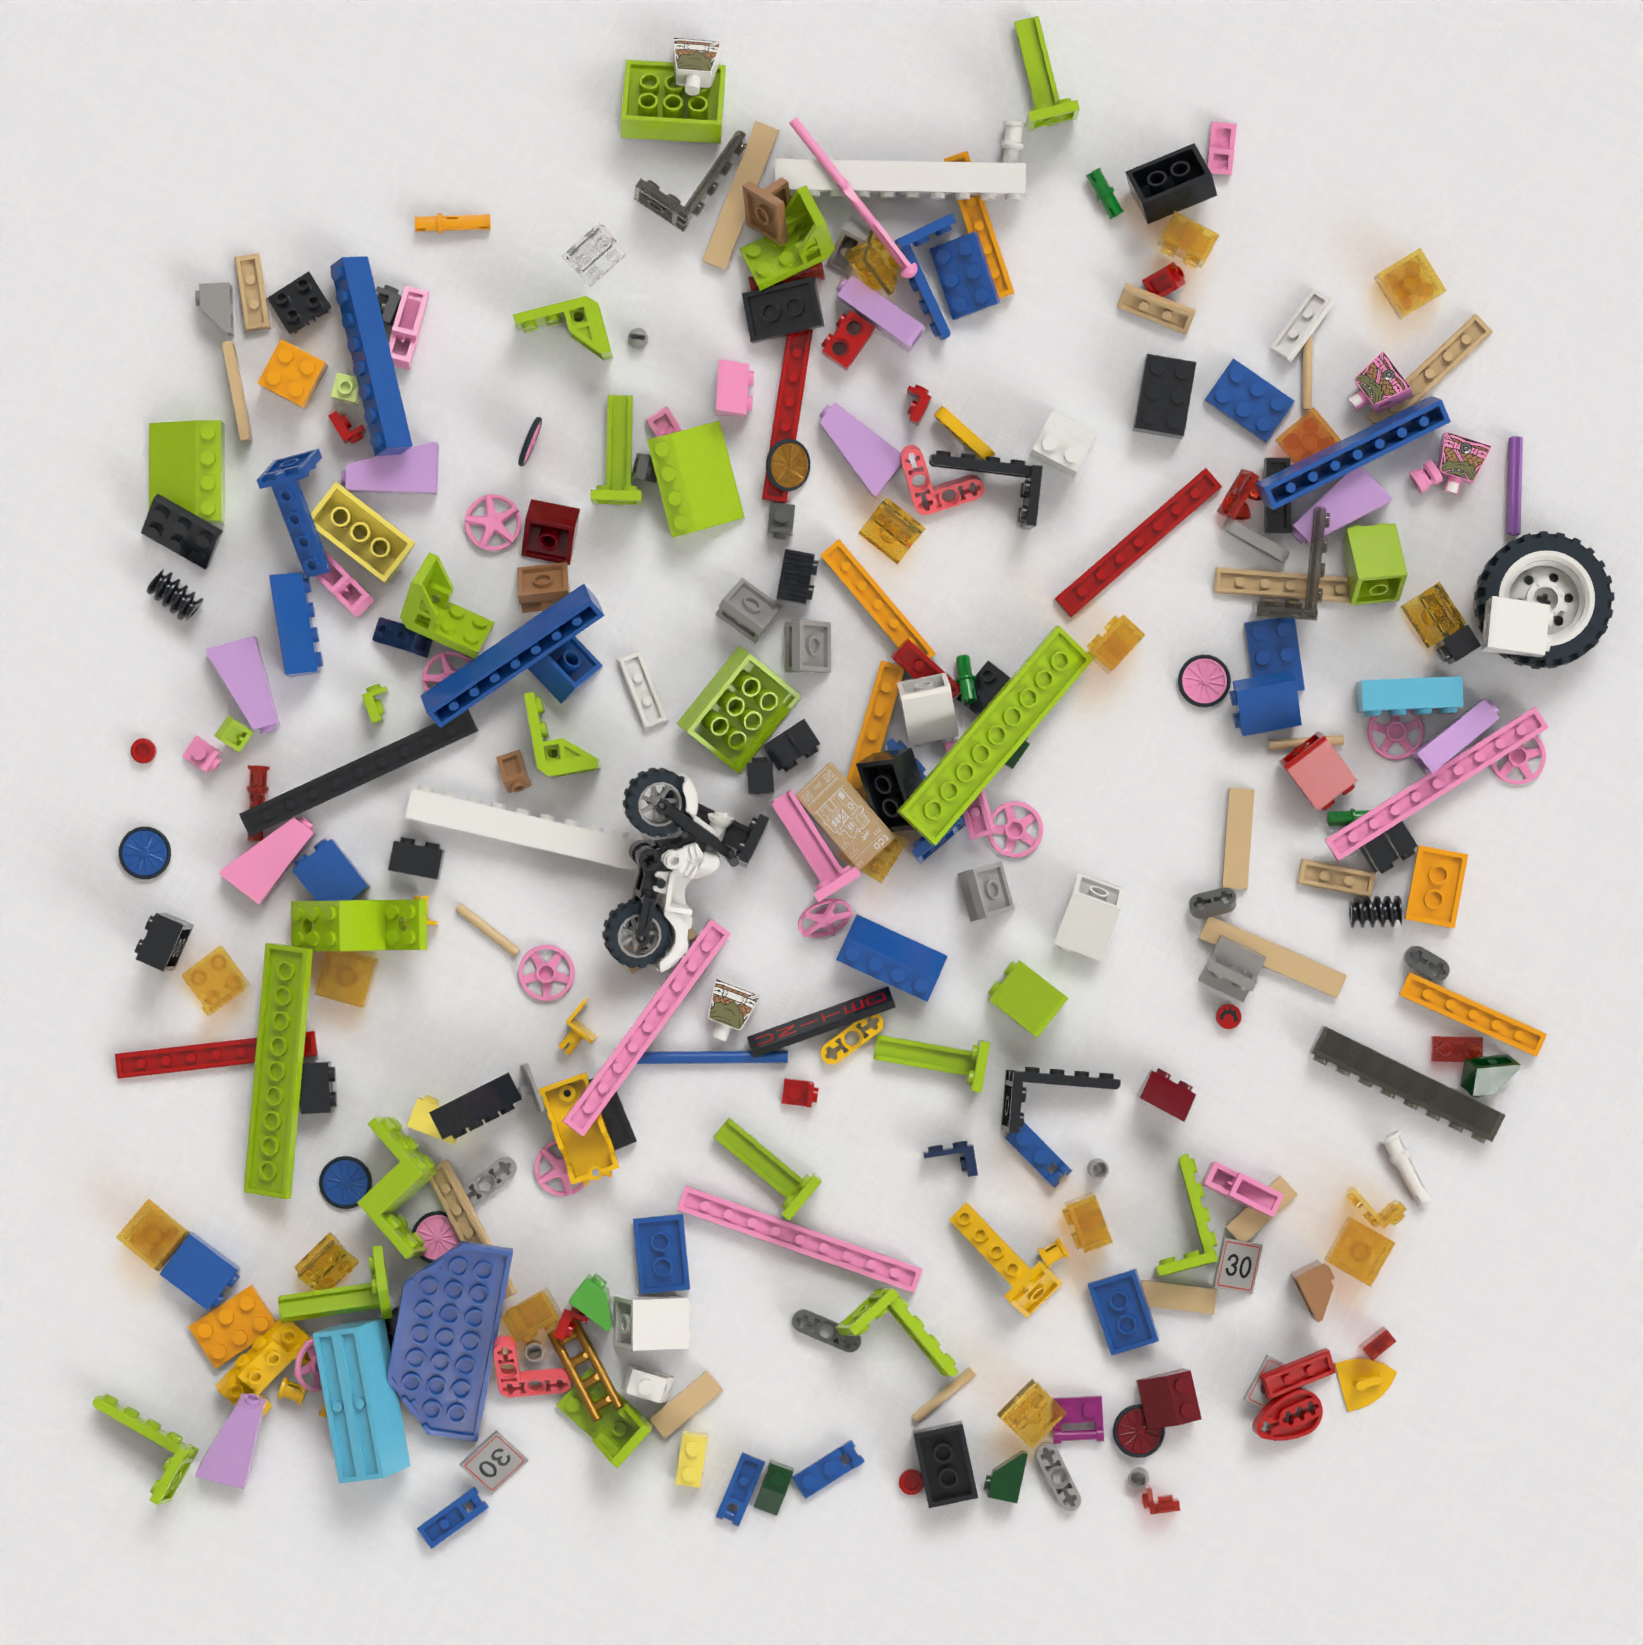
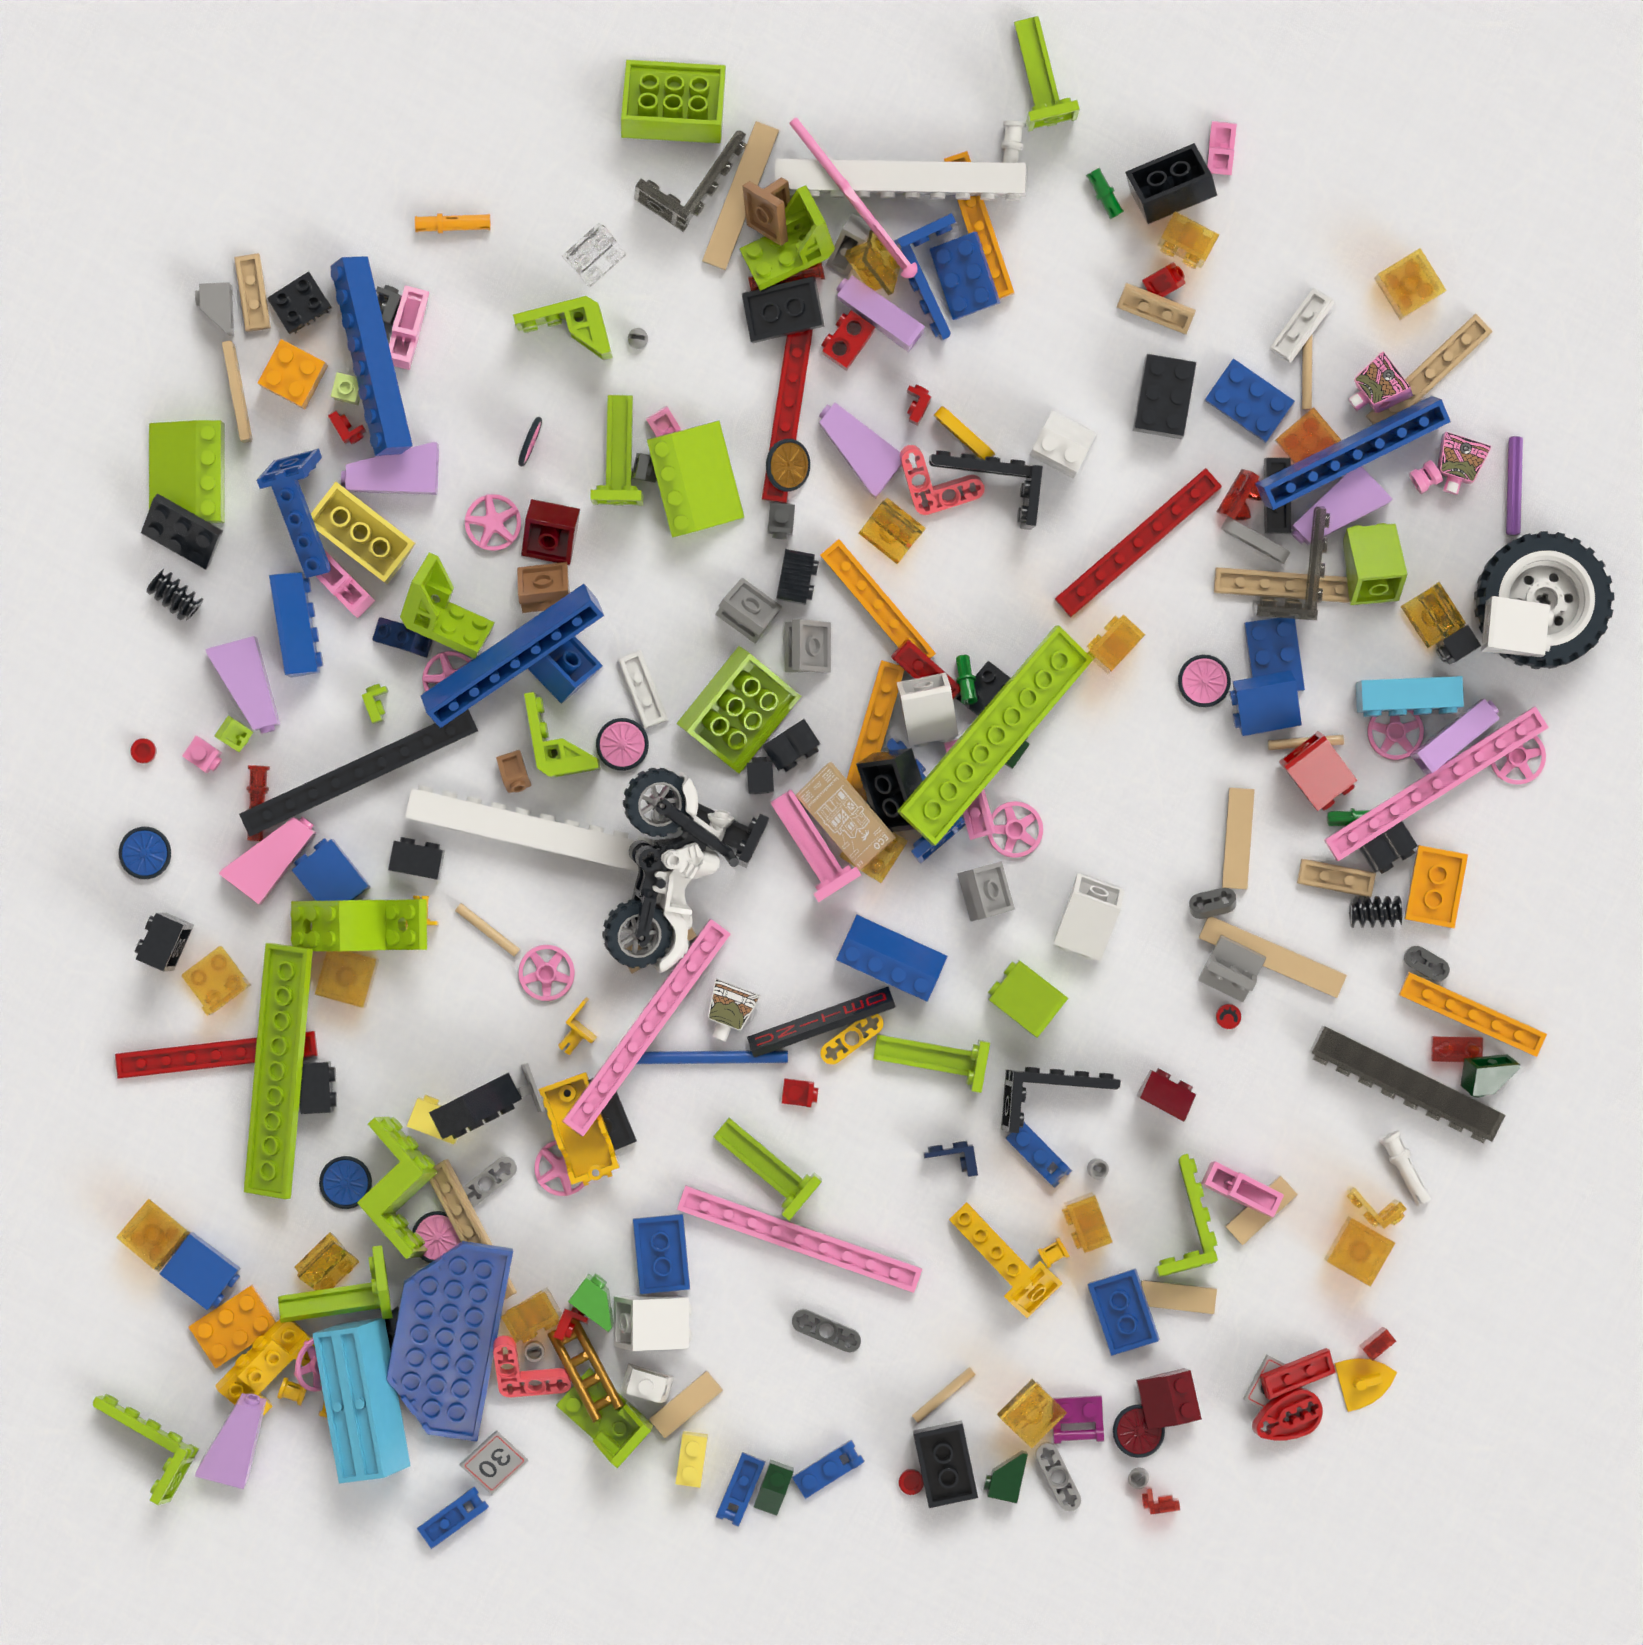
torso [673,37,721,95] -> none
bright pink slope [716,359,754,417] -> none
bright pink wheel [798,899,853,938] -> none
lime bracket [835,1288,959,1376] -> none
light grey piece [1212,1238,1263,1294] -> none
medium nougat slope [1290,1260,1335,1322] -> none
none -> bright pink wheel [596,718,649,771]

